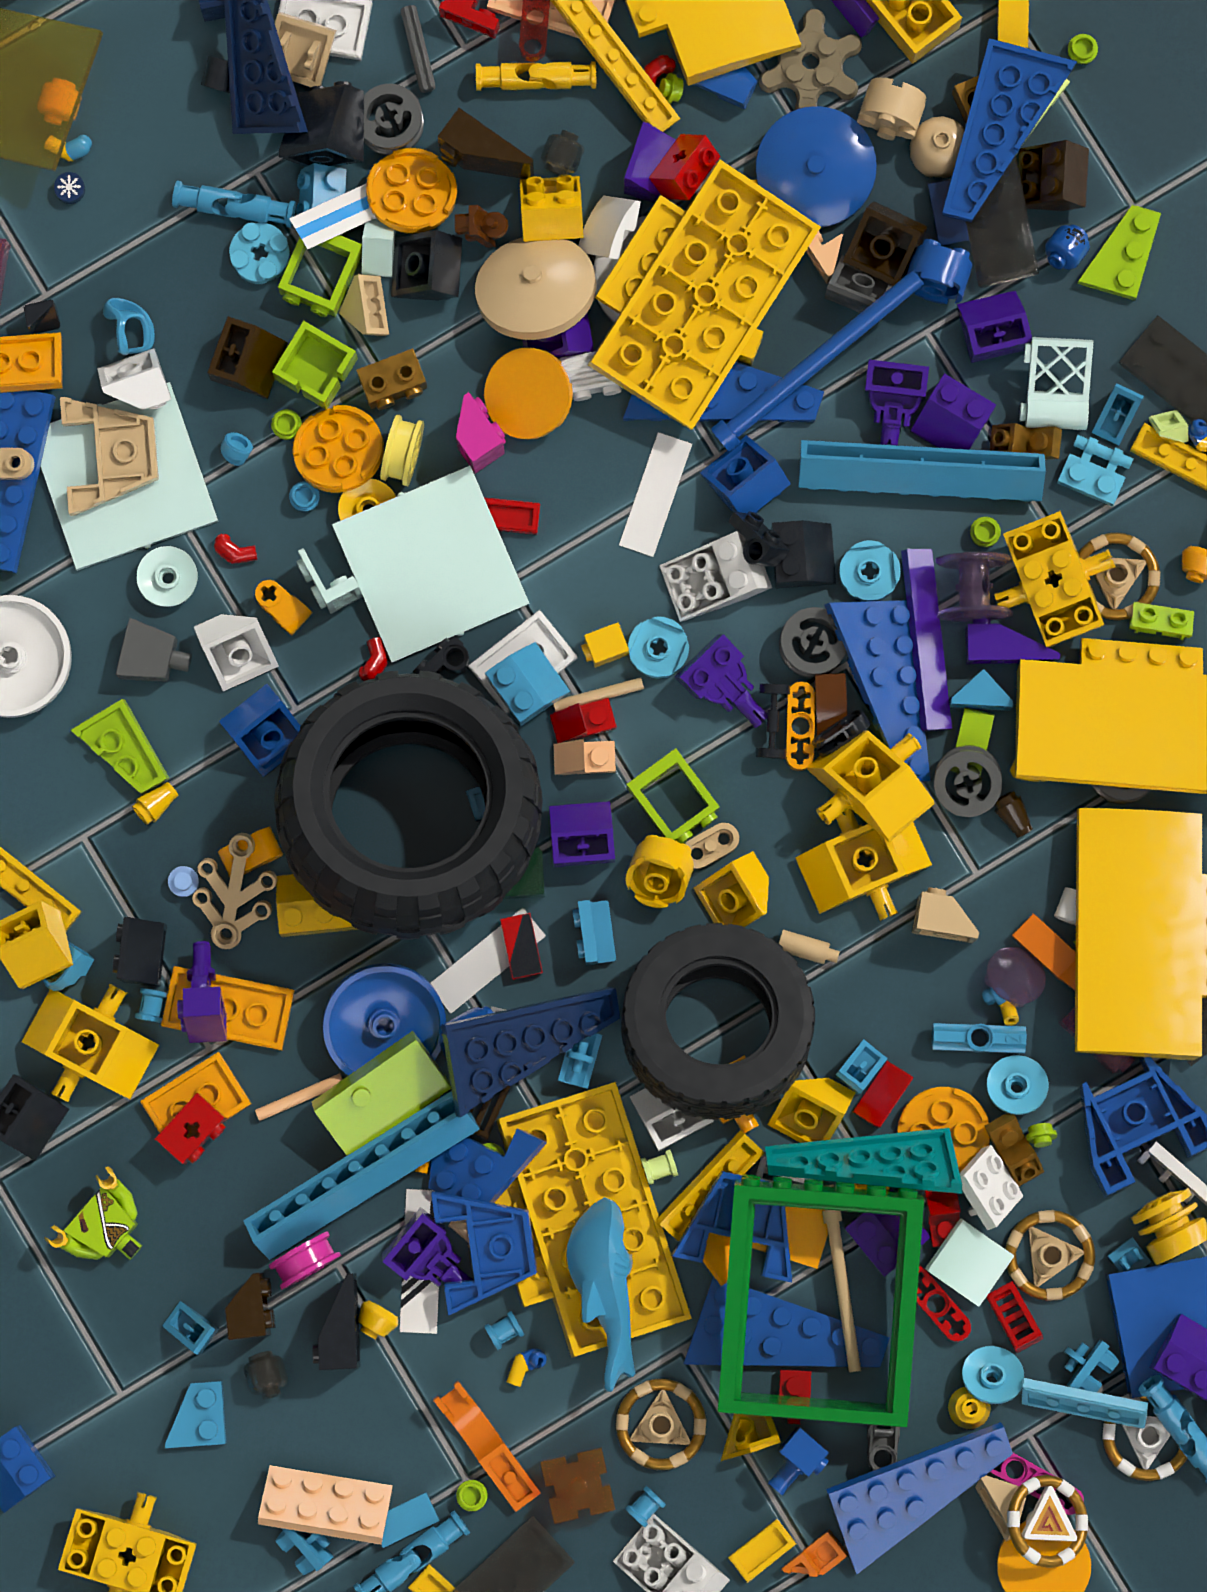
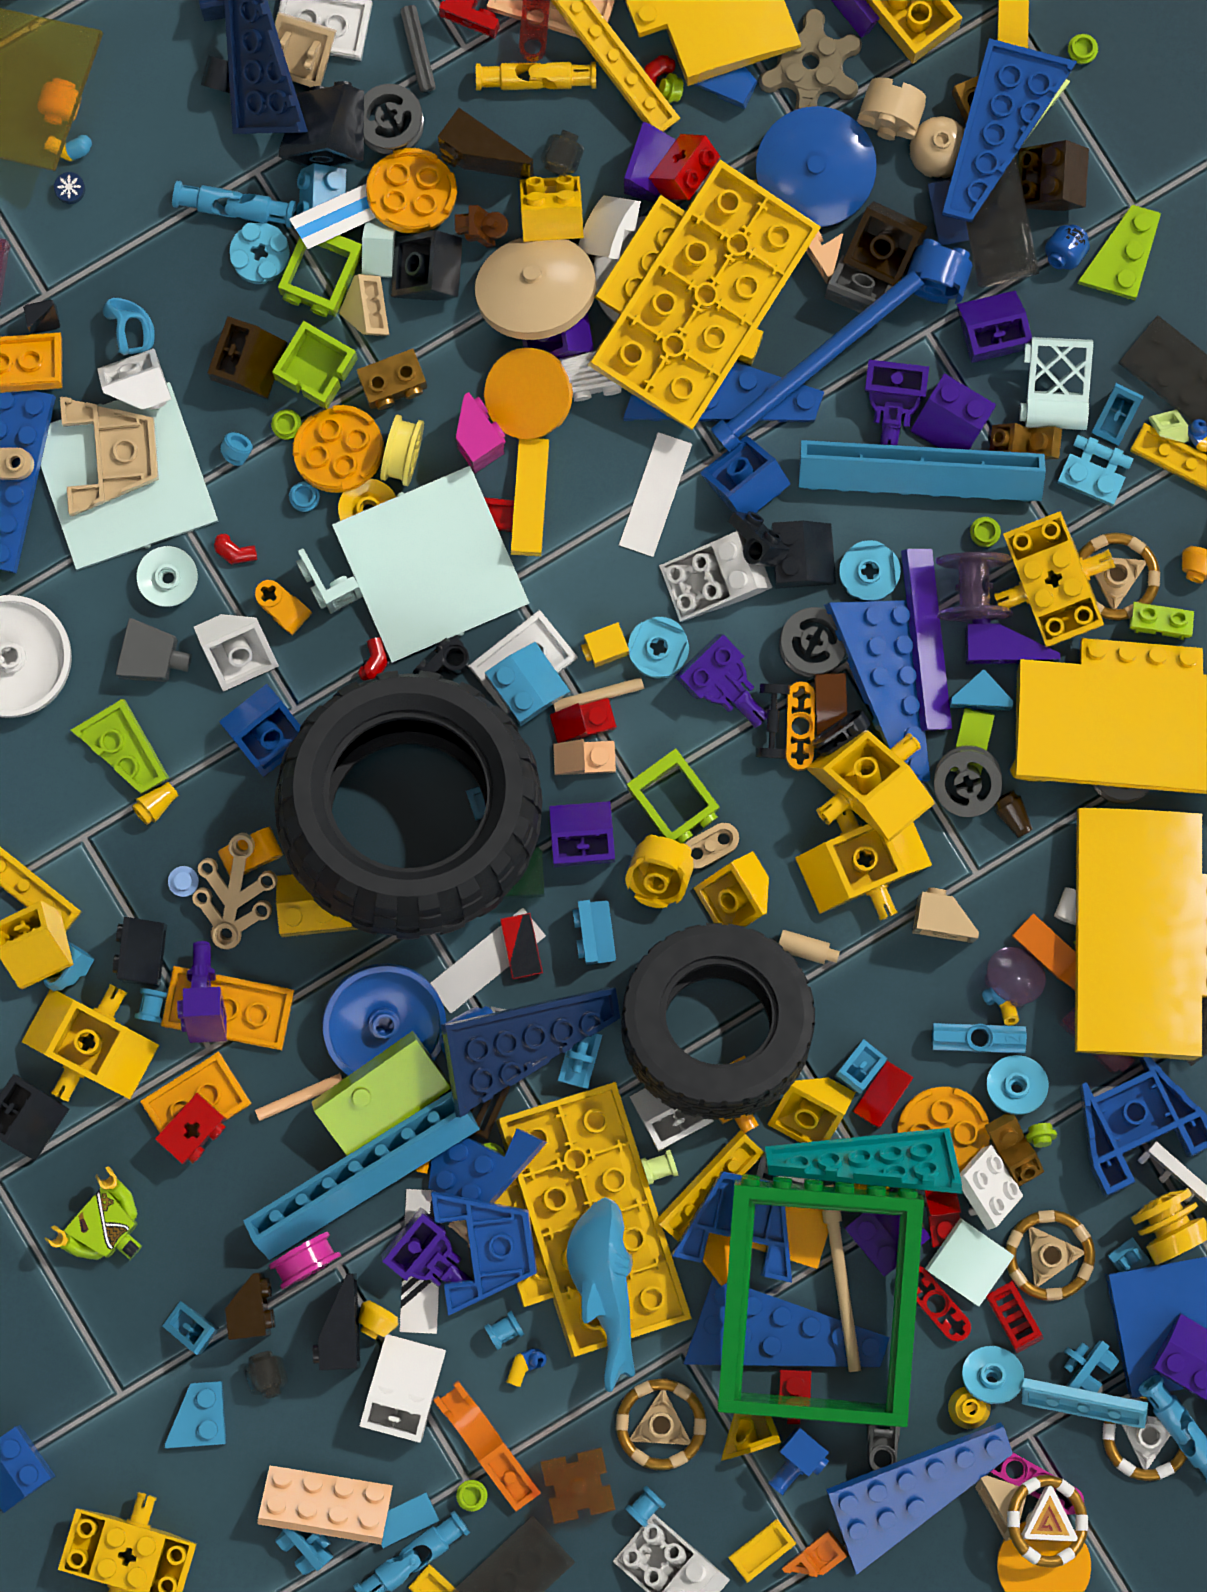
none -> white slope [360,1335,446,1443]
none -> yellow tile [511,439,549,557]

